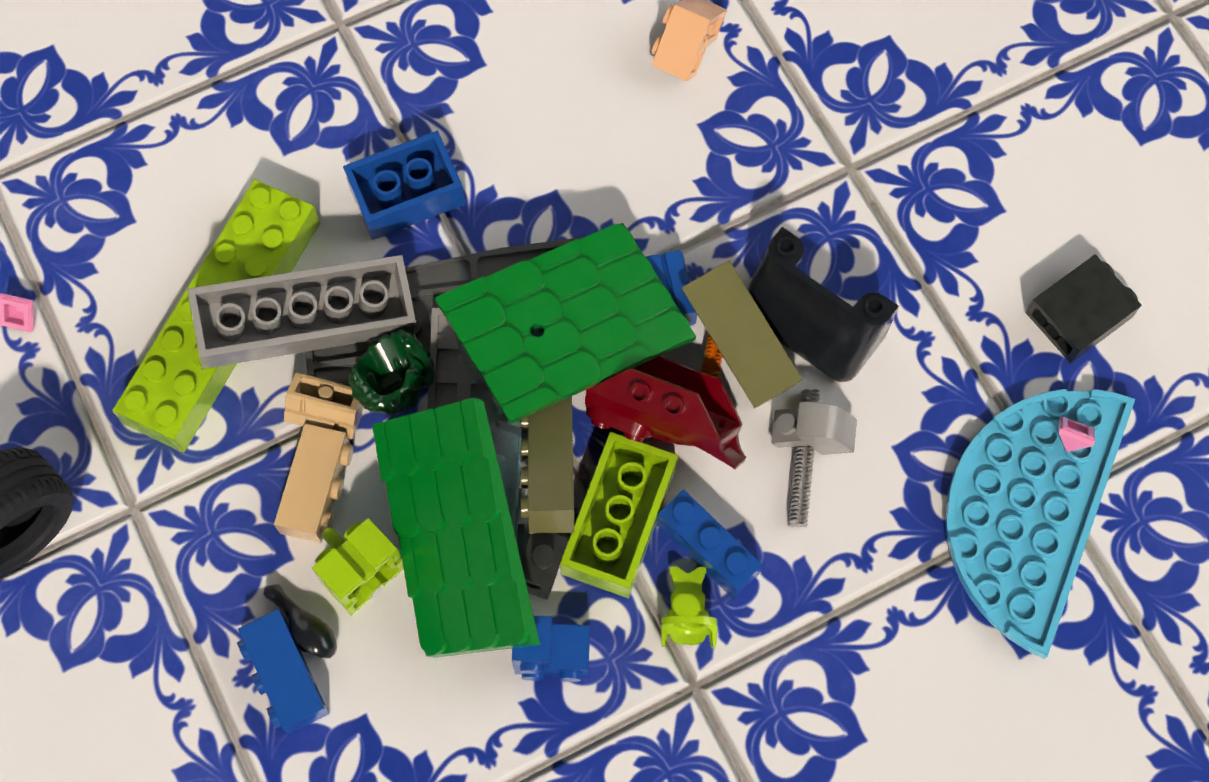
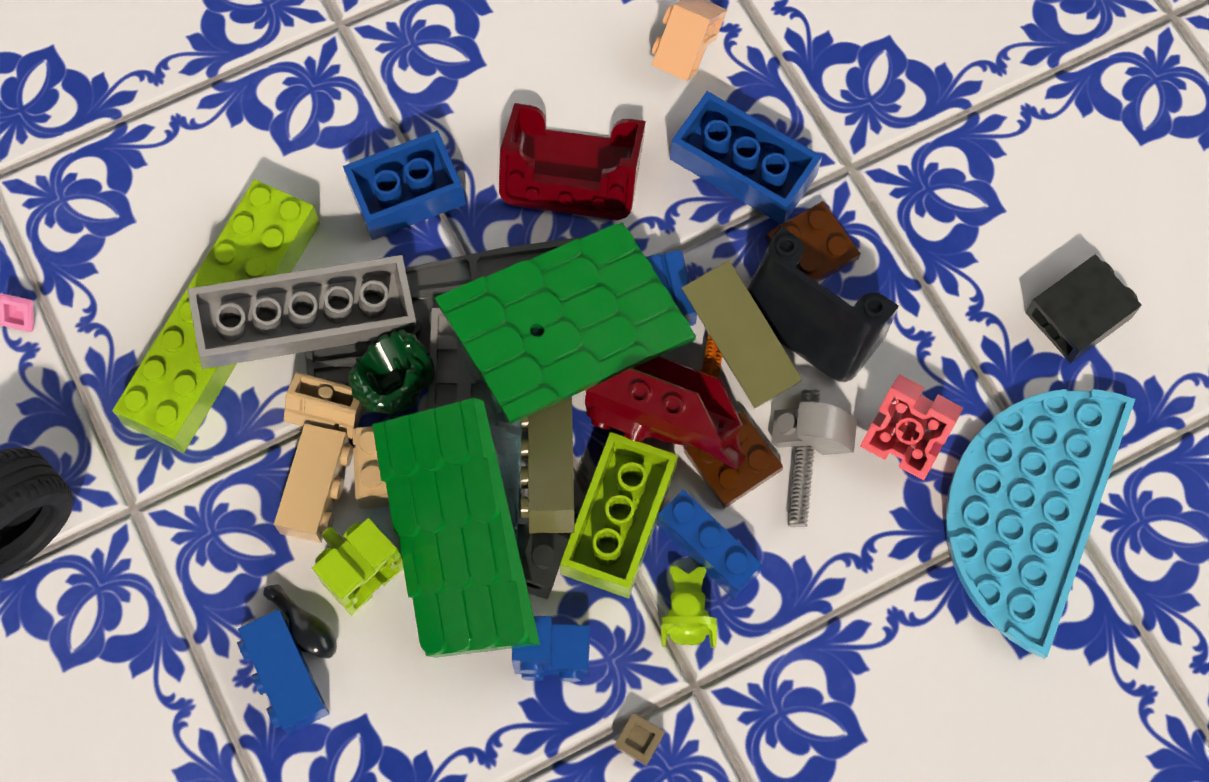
bright pink slope [1058,417,1095,452] -> none
none -> tan brick [352,426,389,509]
none -> dark red windscreen [499,103,646,220]
none -> dark tan plate [614,713,665,767]
none -> blue brick [670,91,822,224]
none -> reddish brown plate [684,411,783,509]
none -> reddish brown plate [765,201,861,282]
none -> coral brick [860,374,963,480]

